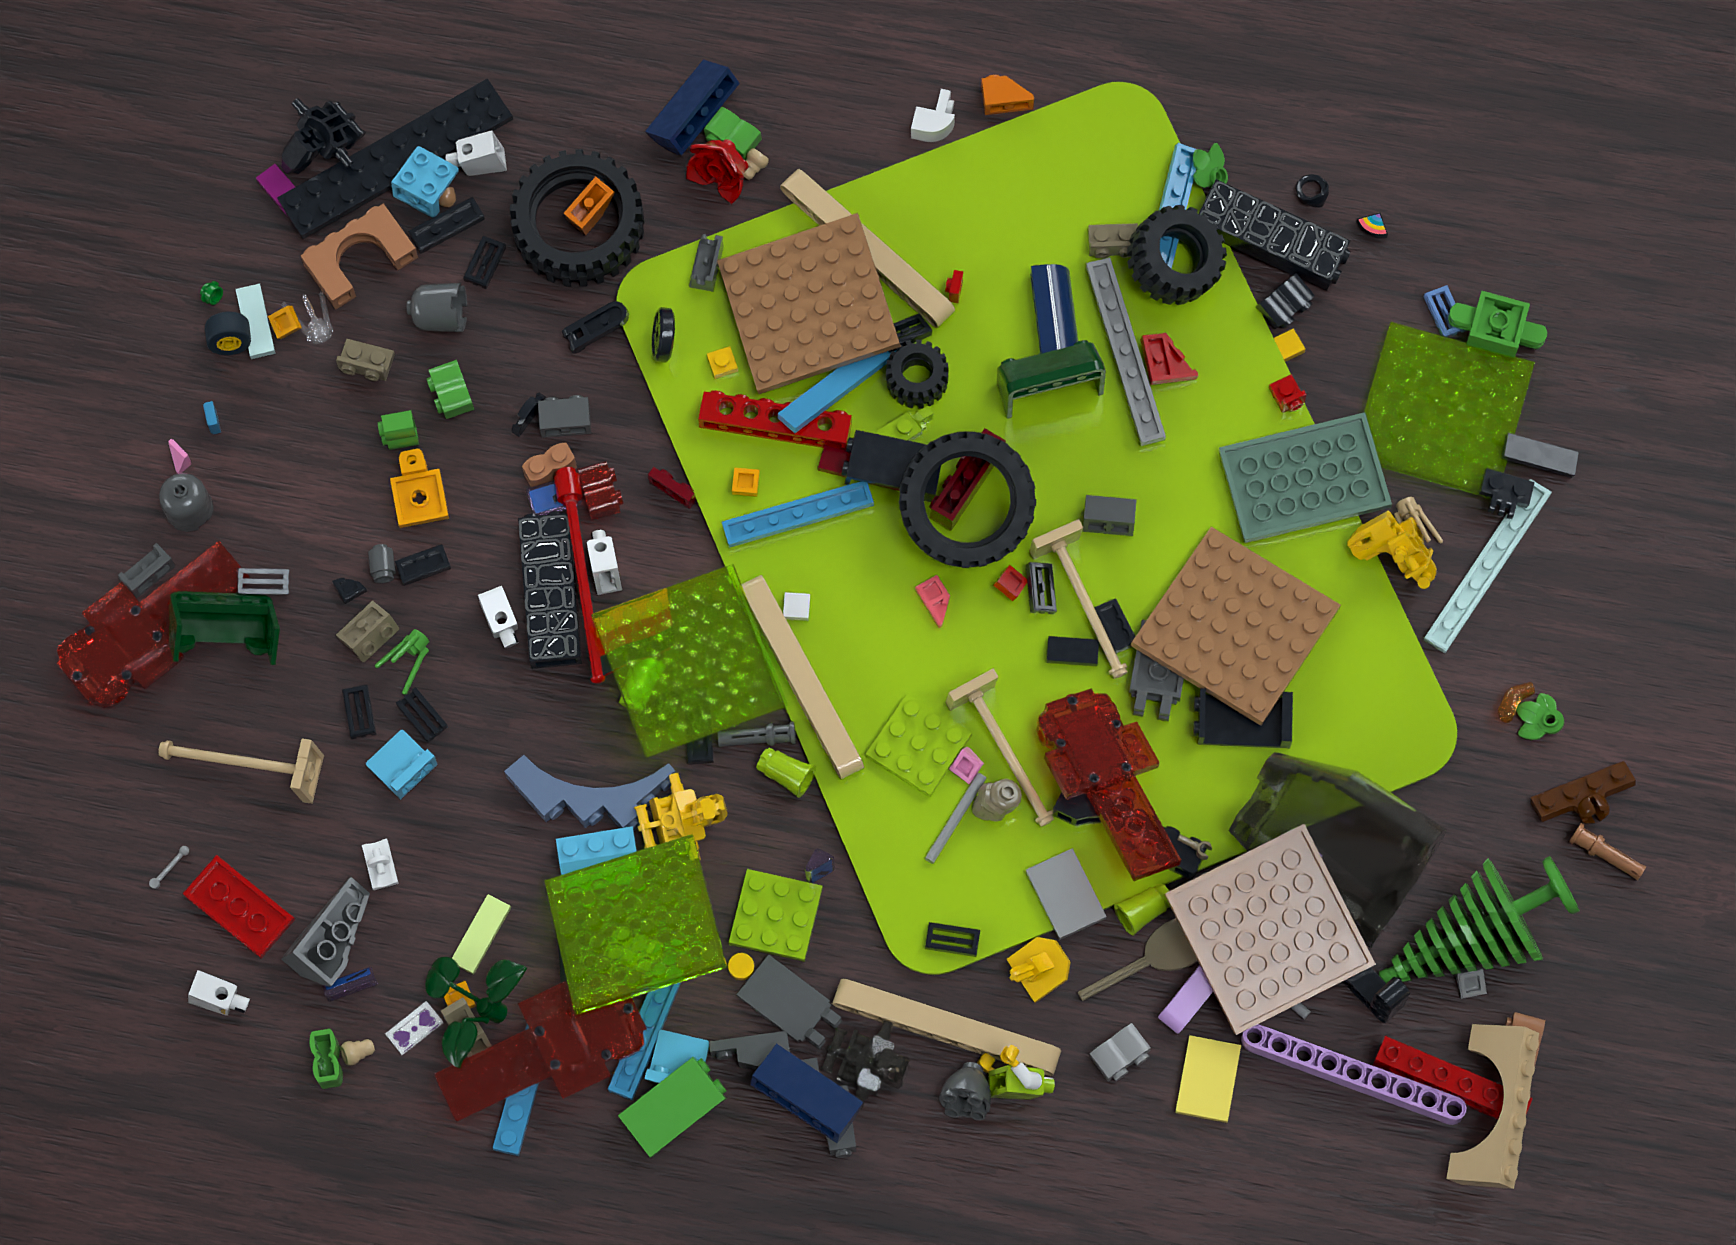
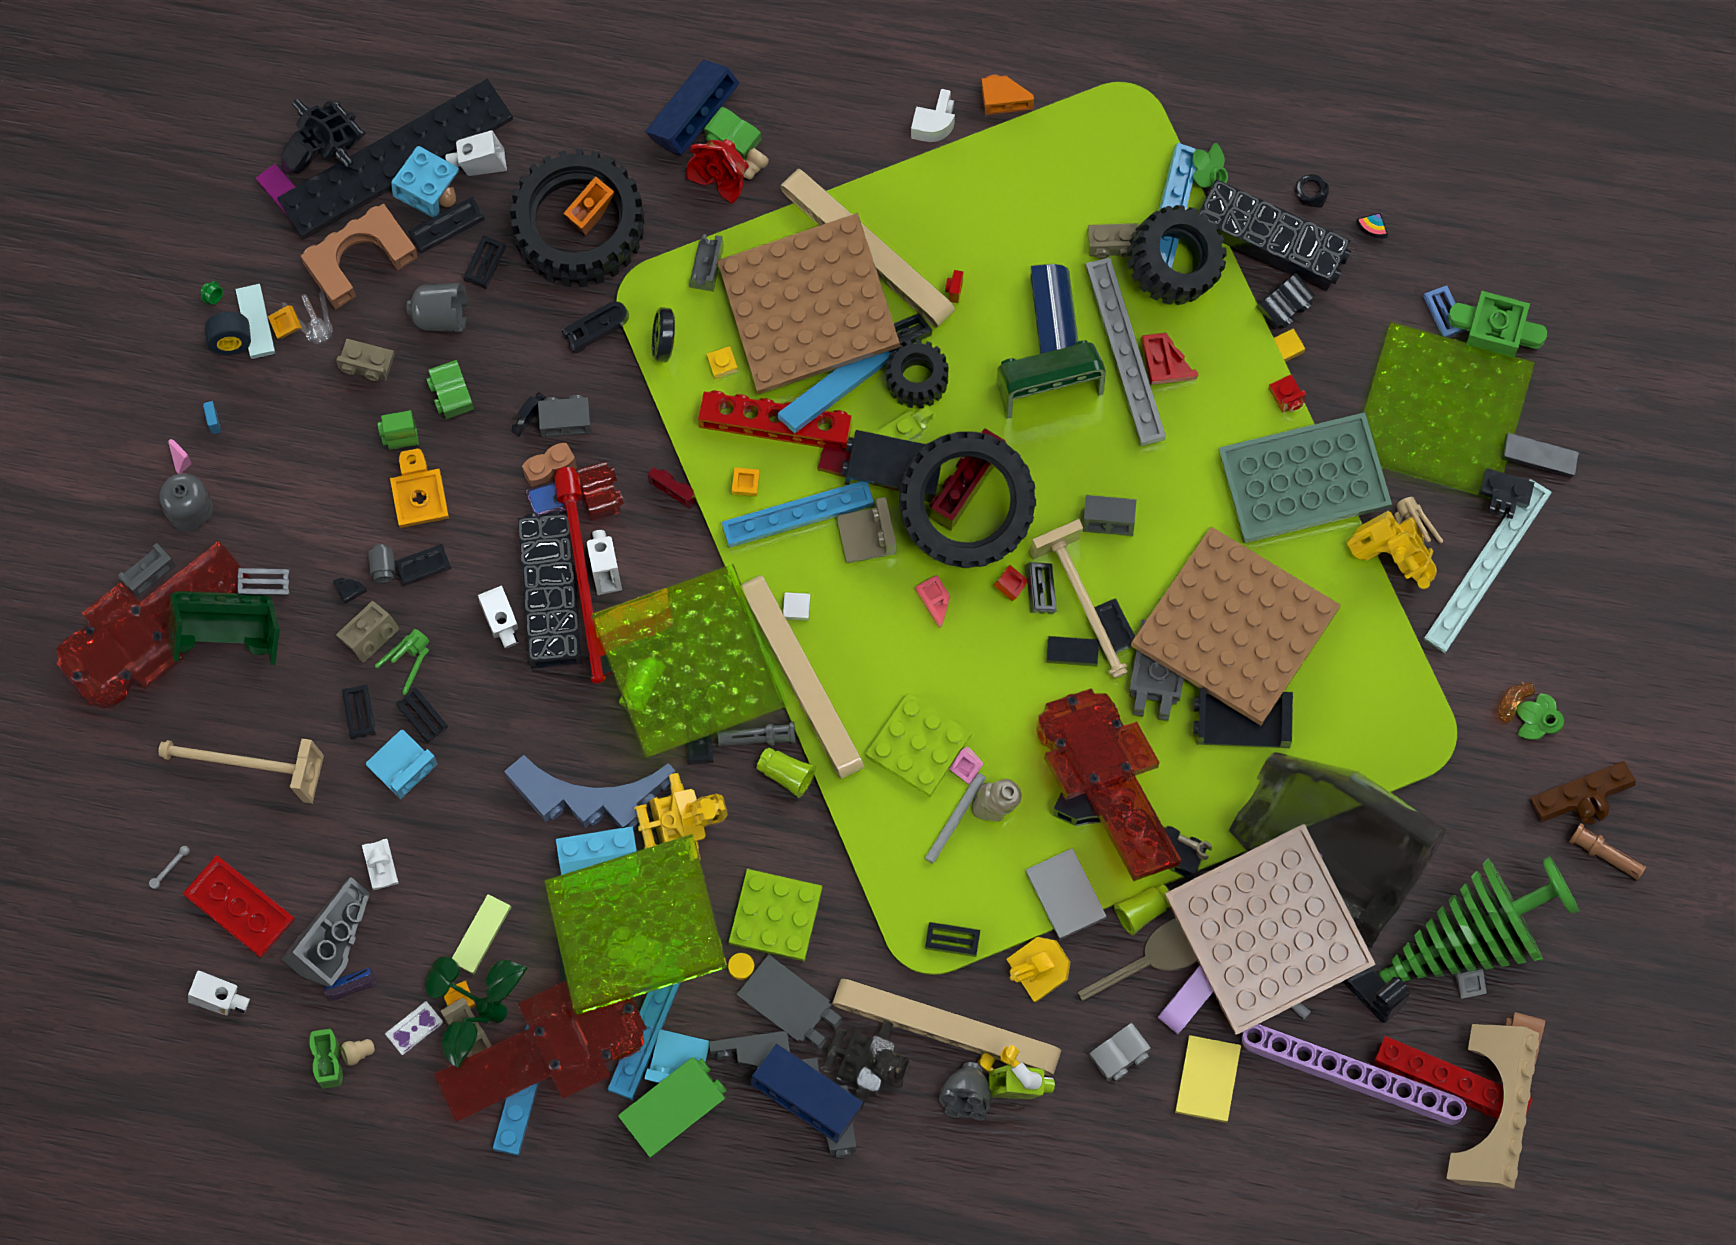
clear purple slope [805,848,835,883] -> none
tan tile [945,668,1054,827] -> none
none -> dark tan bracket [837,497,896,563]

